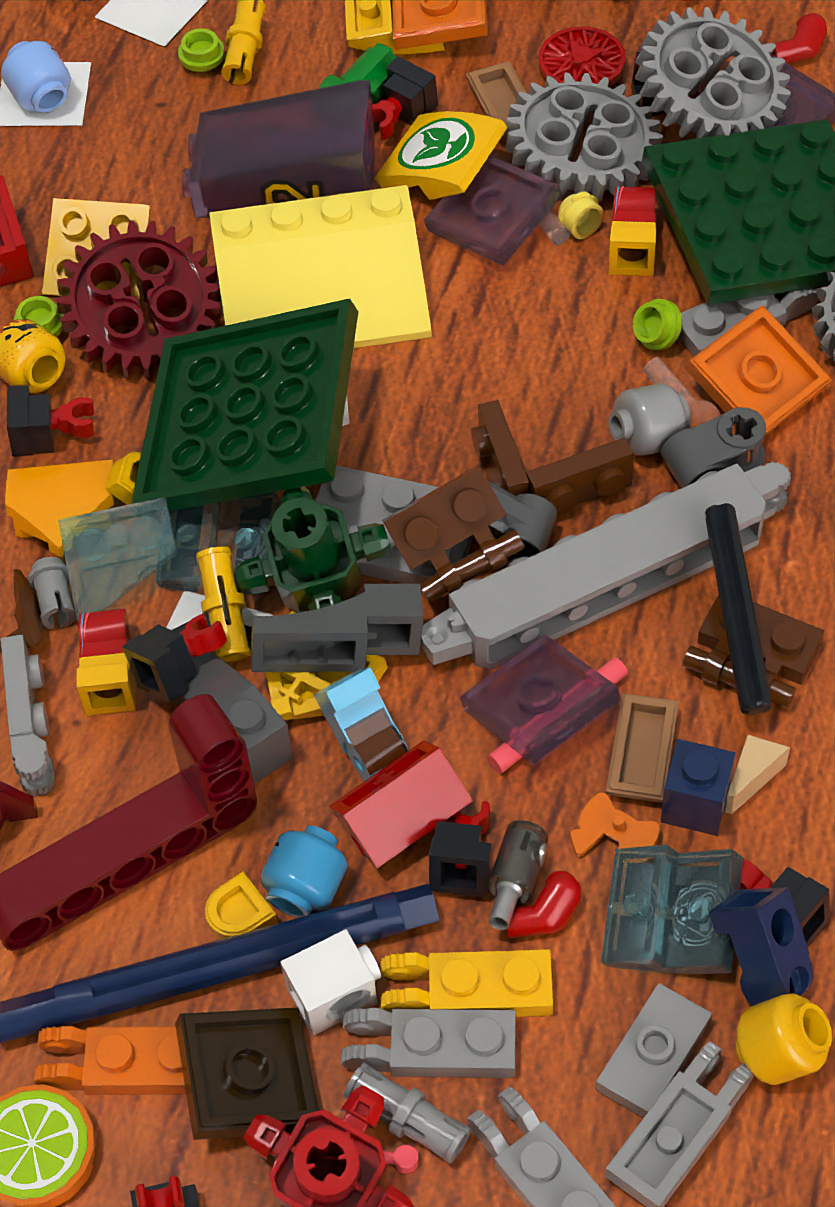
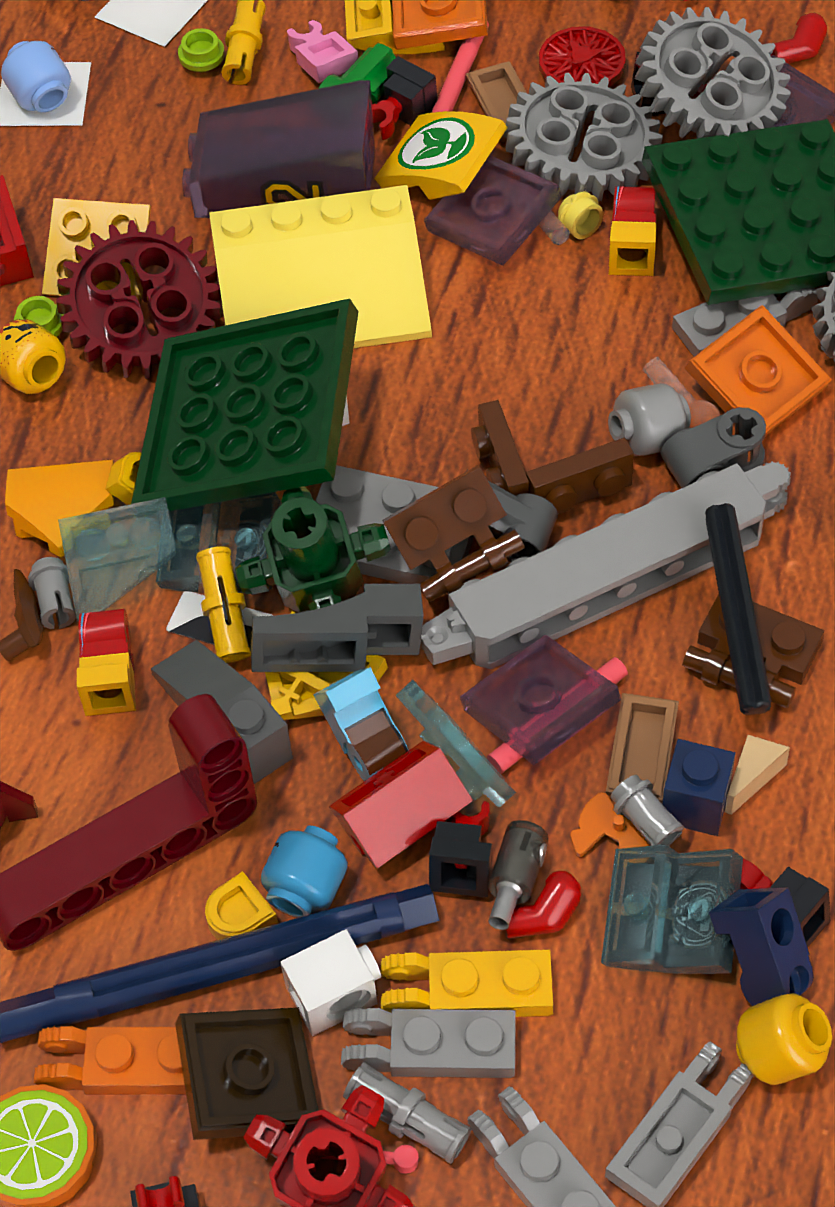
light grey hinge [0,634,55,797] -> none
black piece [7,385,95,456] -> none
black piece [122,614,228,703] -> none
light grey plate [595,983,713,1118] -> none
lime plate [633,299,682,351] -> none
none -> bright pink plate [287,20,358,83]
none -> clear light blue wing [396,680,516,808]
none -> coral bar [431,21,489,113]
none -> light grey pin [610,775,684,852]

